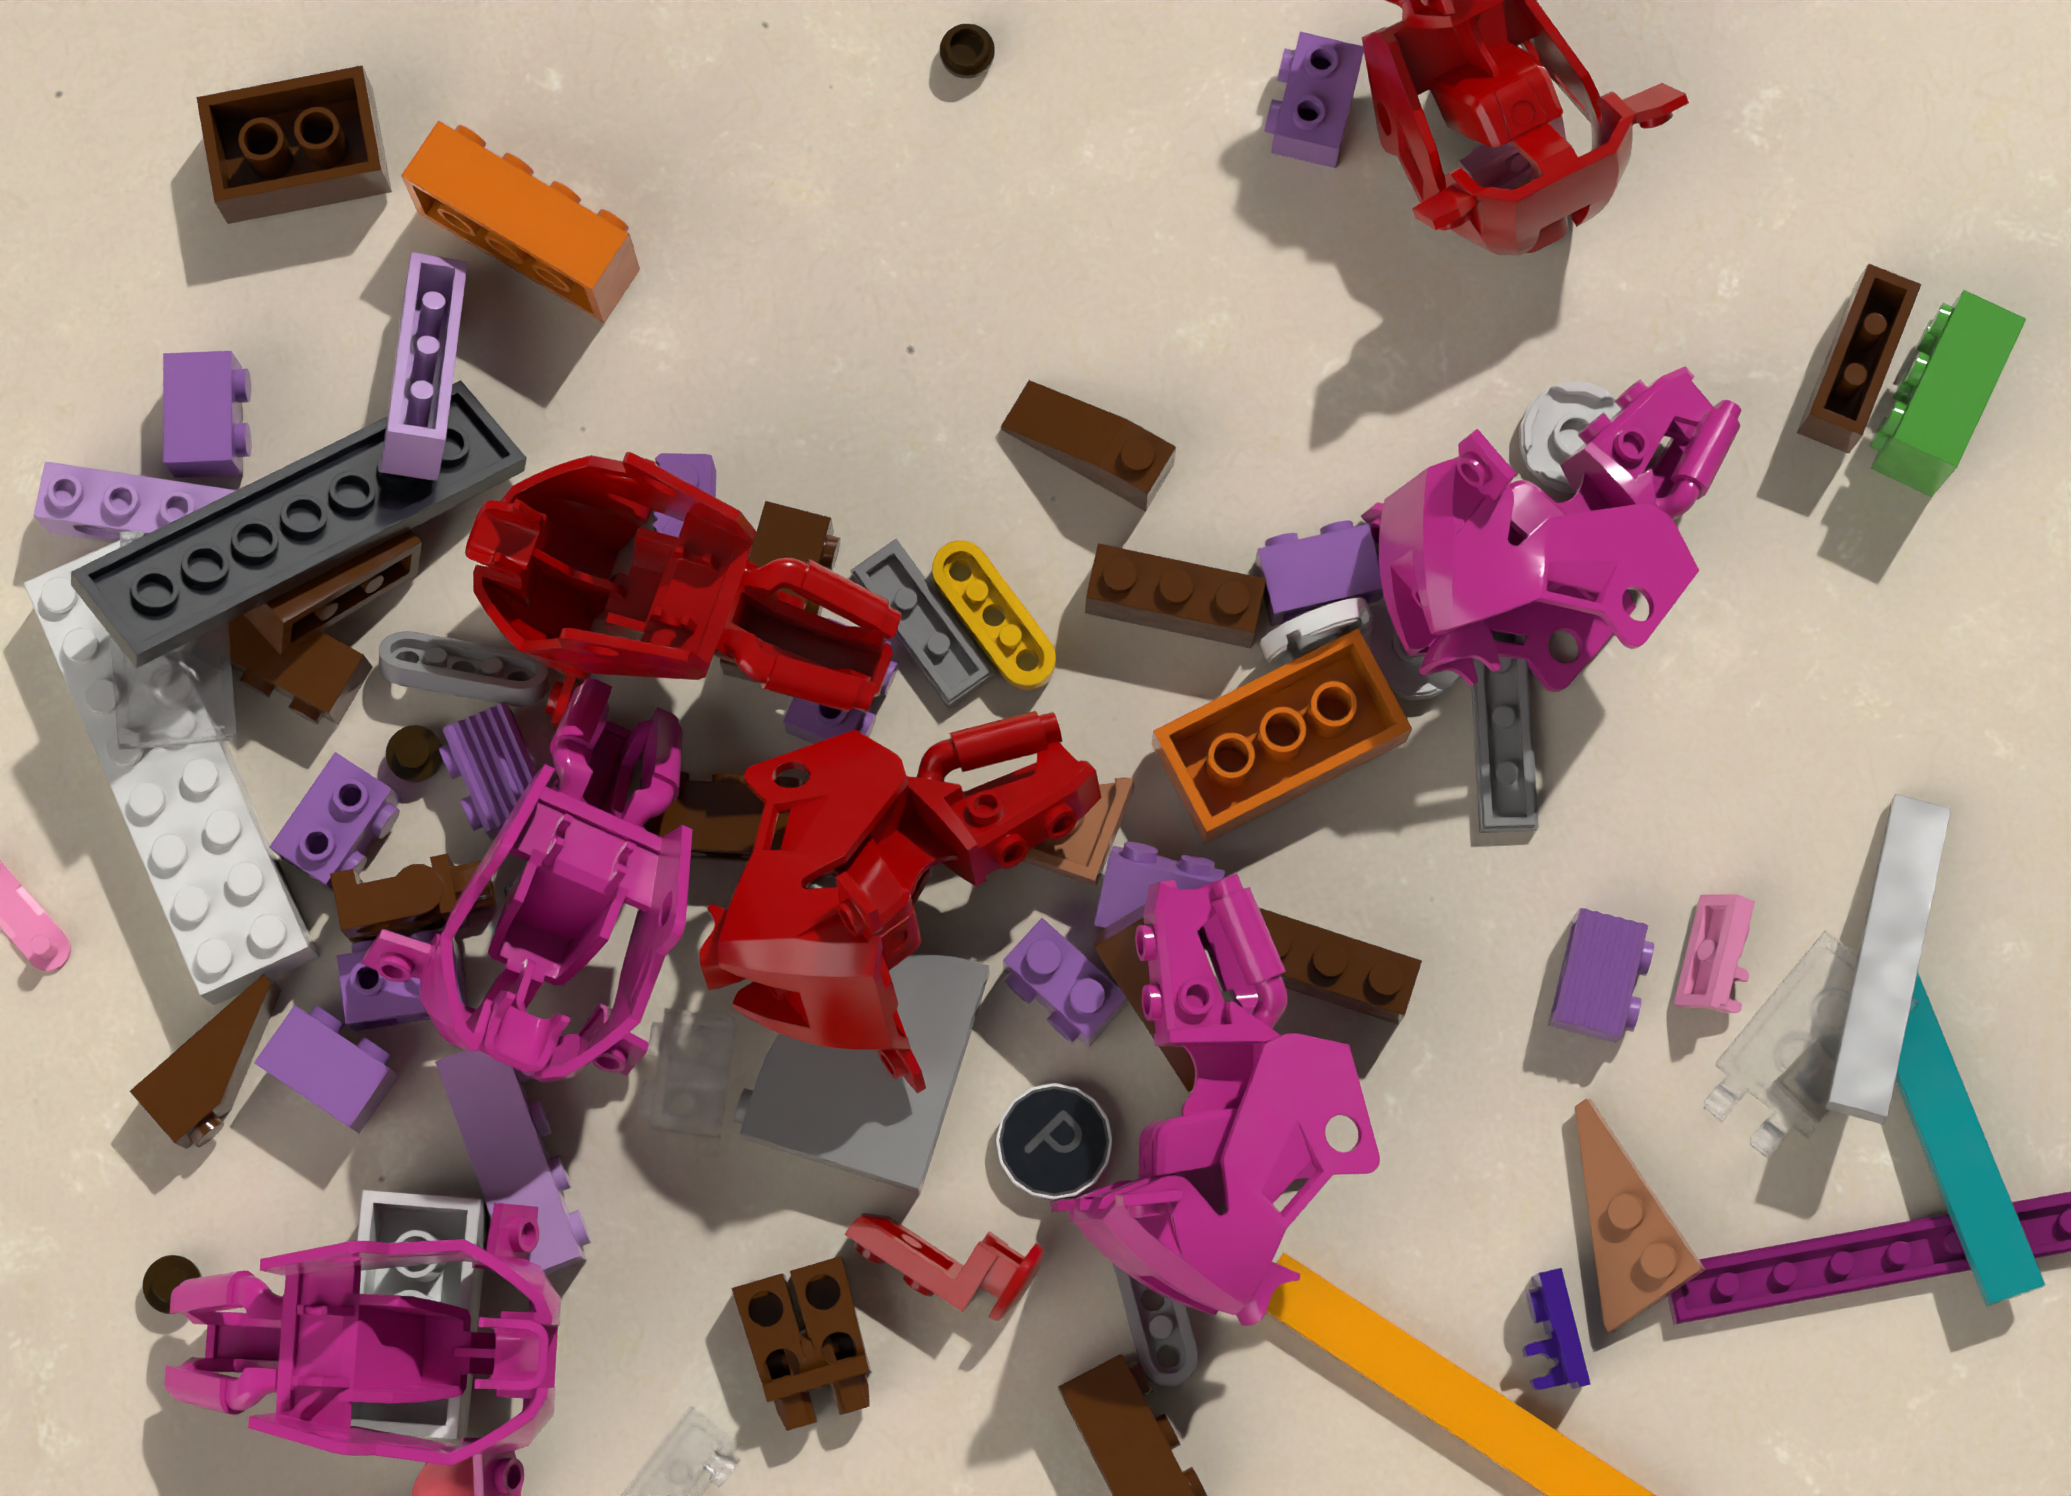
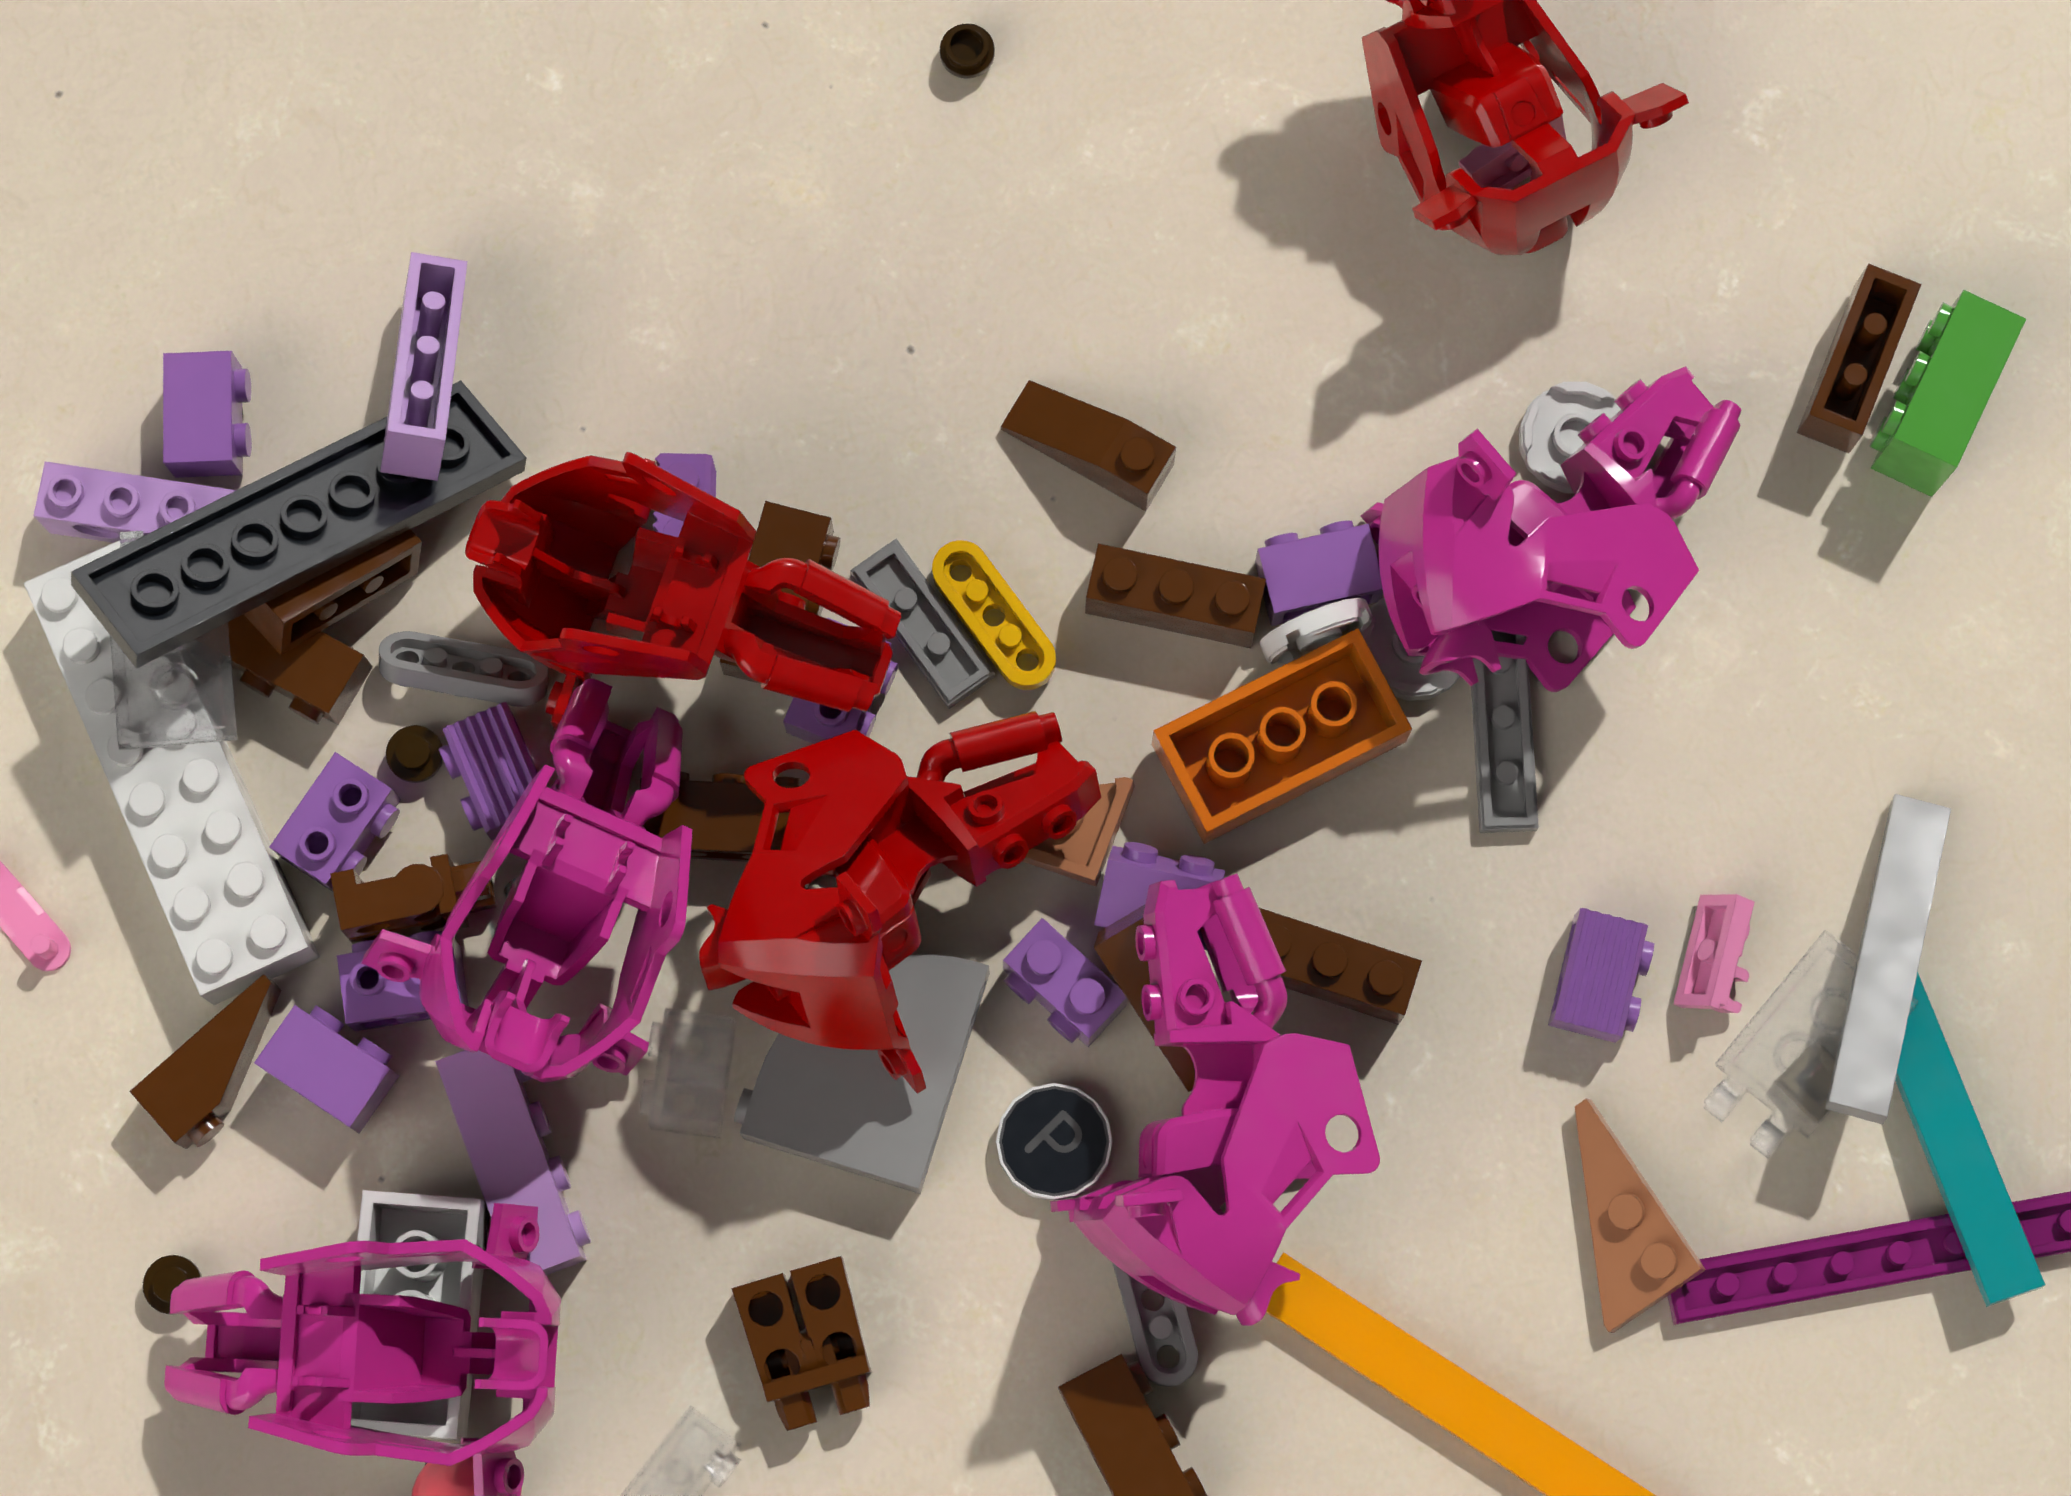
reddish brown brick [196,65,392,224] -> none
orange brick [401,120,640,323] -> none
red piece [844,1213,1044,1321] -> none
medium lavender brick [1264,31,1364,168] -> none
dark purple plate [1522,1268,1591,1390] -> none

